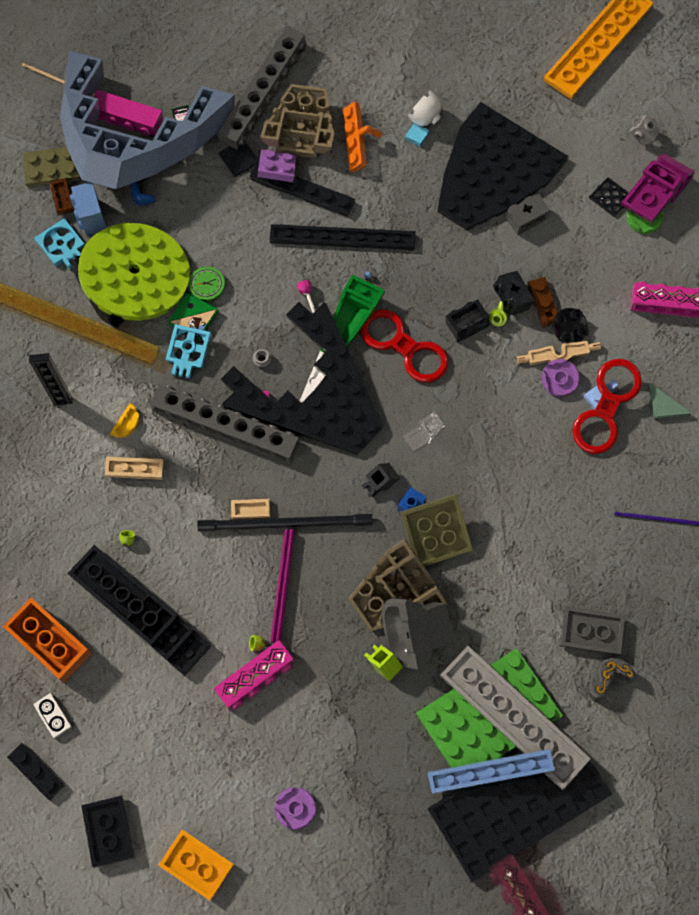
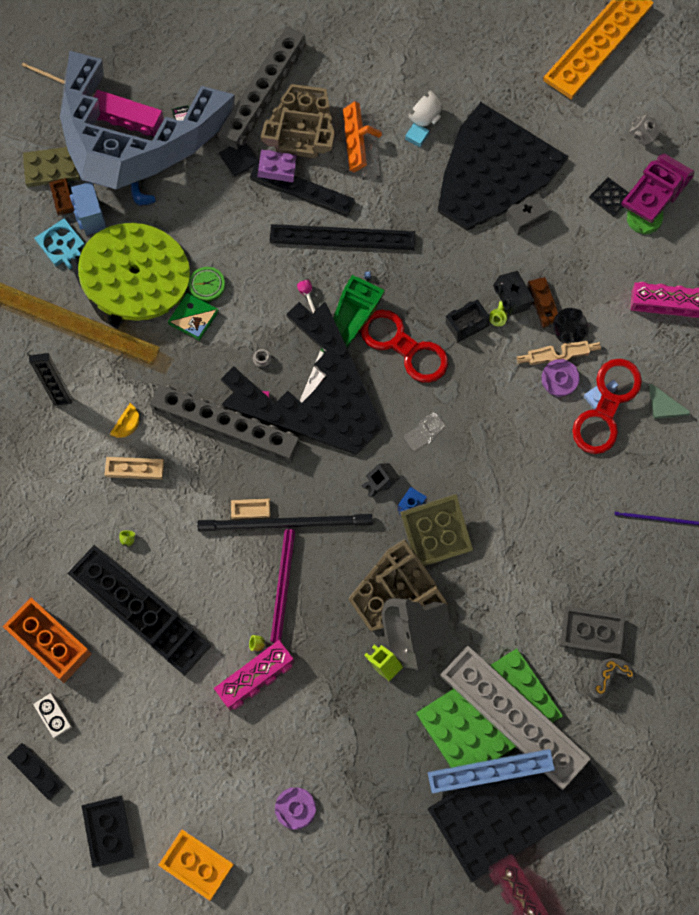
medium azure piece [165,324,212,379] -> none

